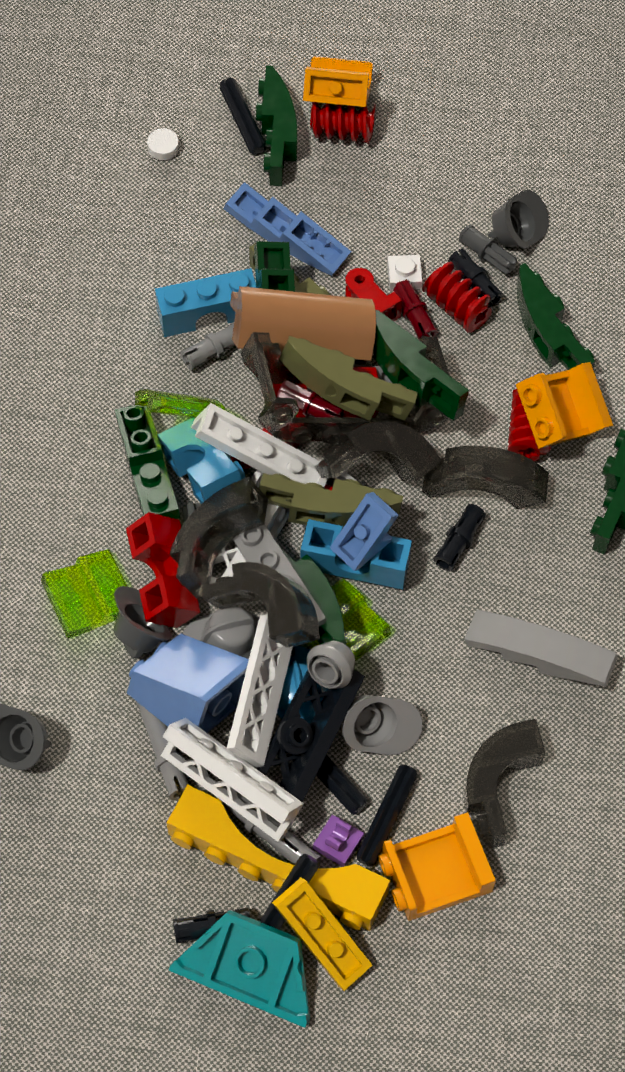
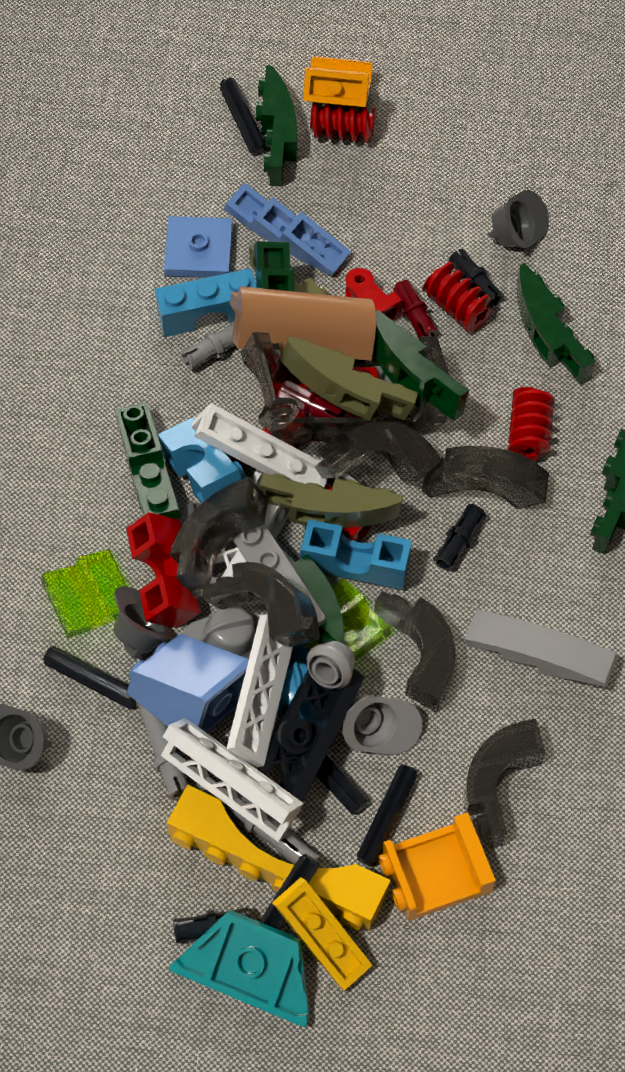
clear neon green slope [135,389,225,418] -> none
white tile [147,128,179,160] -> none
medium lavender tile [313,814,364,867] -> none
medium blue slope [330,492,399,571] -> none
white plate [387,255,422,290] -> none
dark grey axle [459,224,517,274] -> none
light orange panel [515,362,613,449] -> none
none -> black axle [43,646,137,709]
none -> medium blue plate [164,216,233,277]
none -> clear smoke arch [374,590,456,713]

